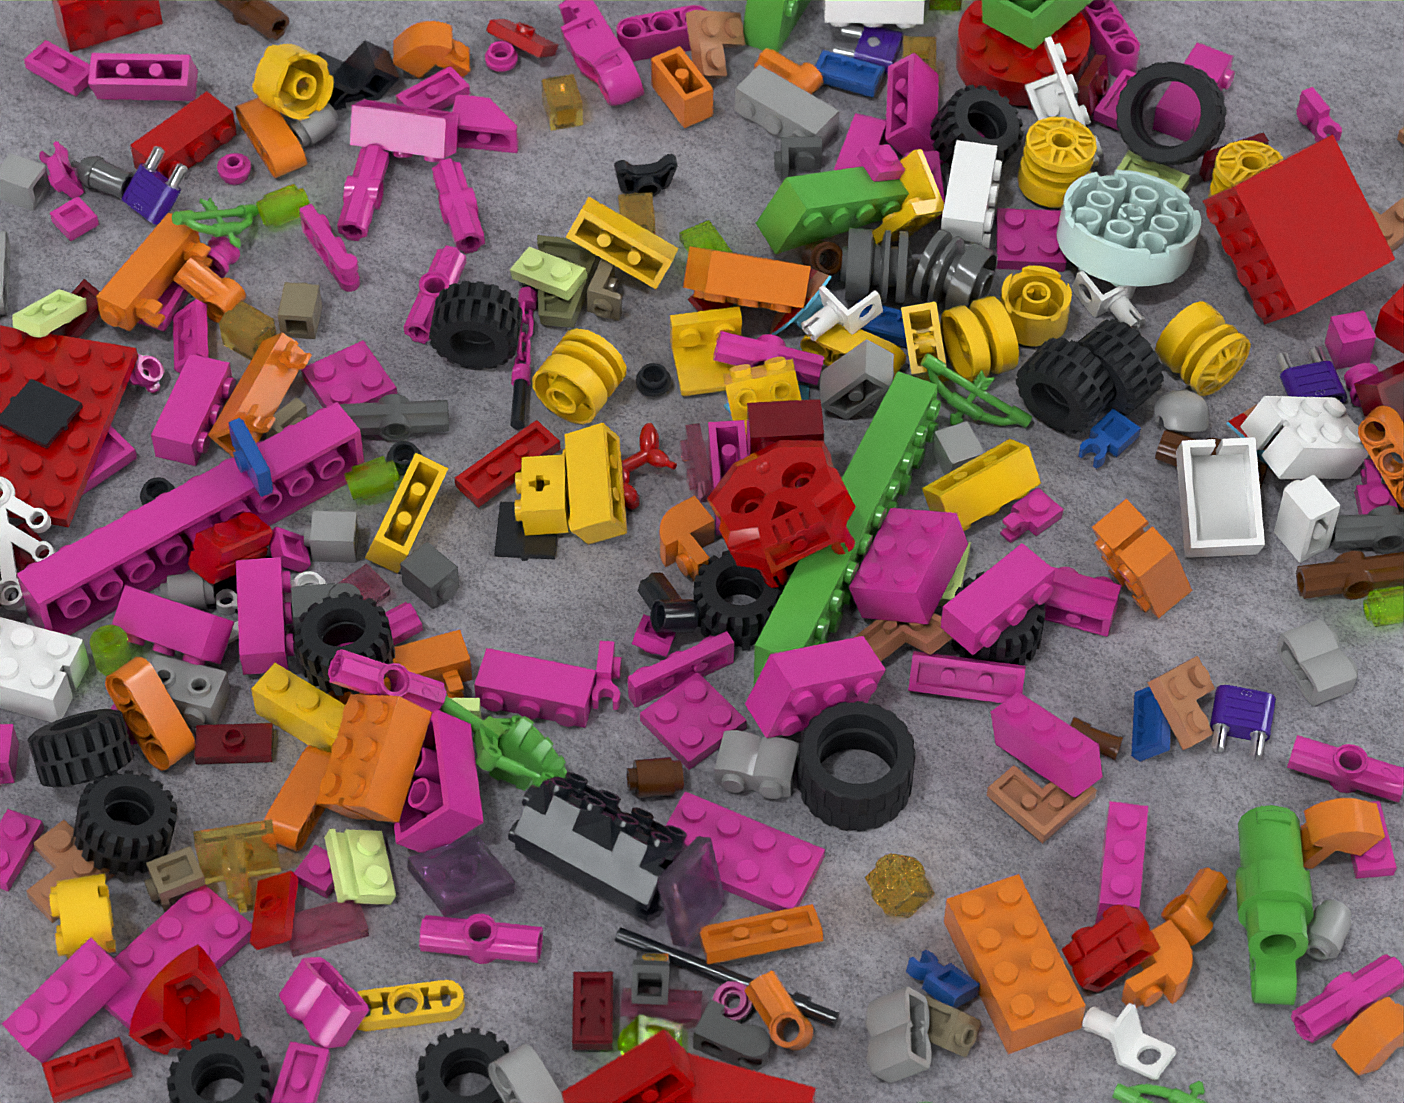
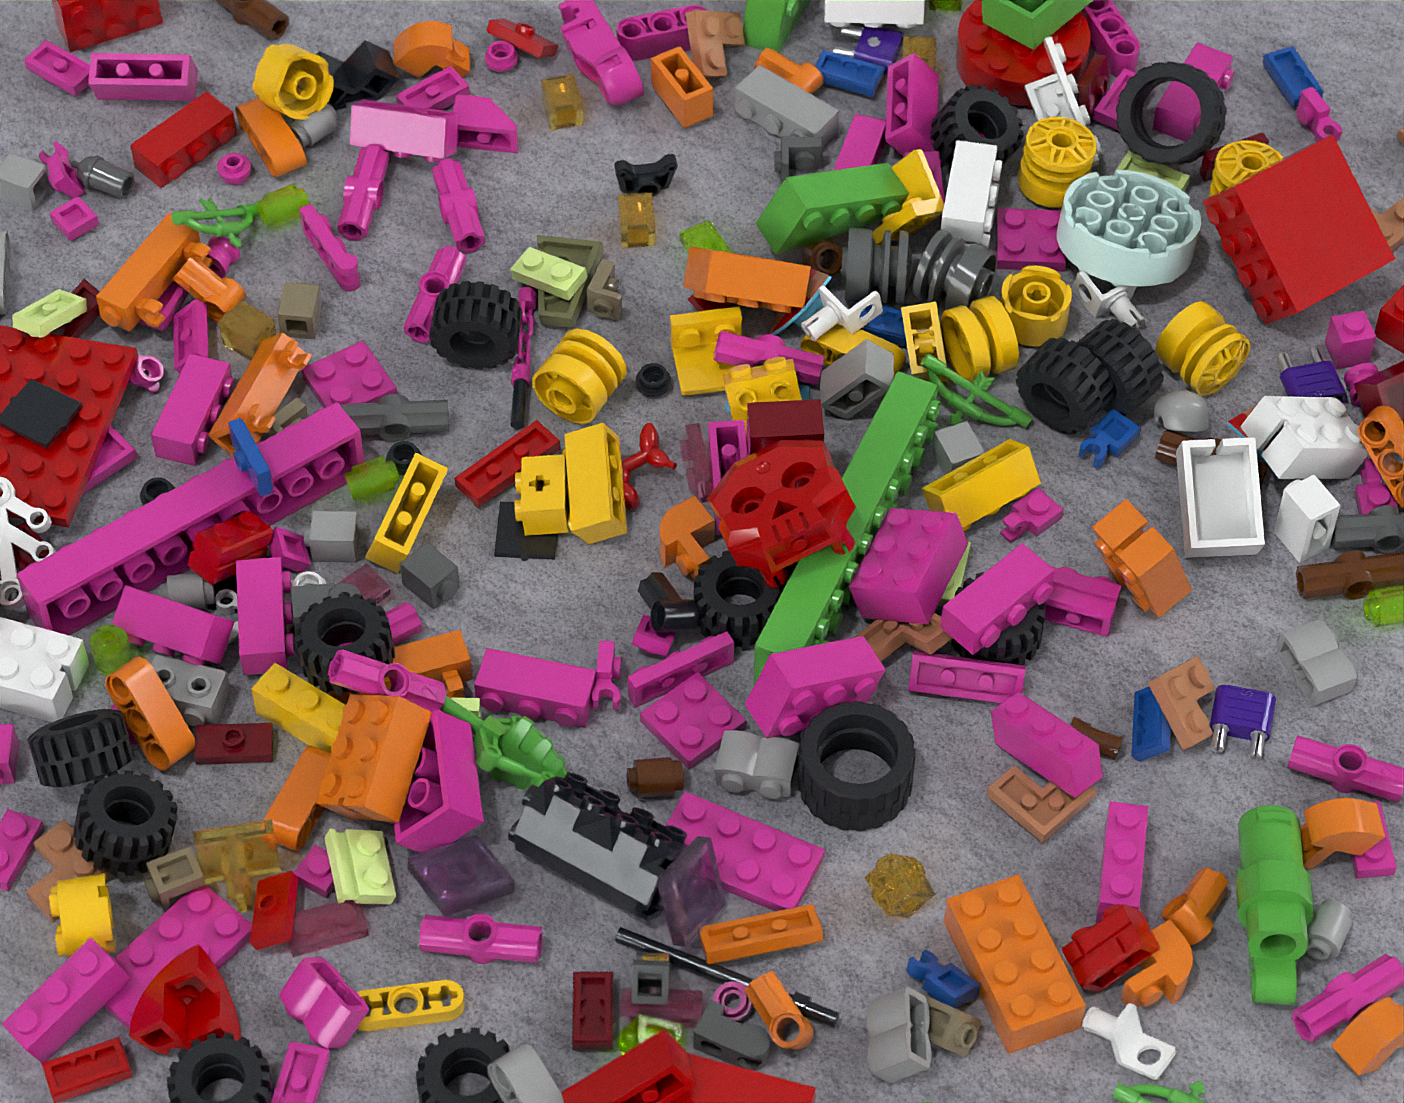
dark purple piece [121,146,188,225] -> none
yellow brick [566,196,679,289] -> none
dark pink plate [857,144,905,182] -> none
none -> blue plate [1262,46,1324,108]

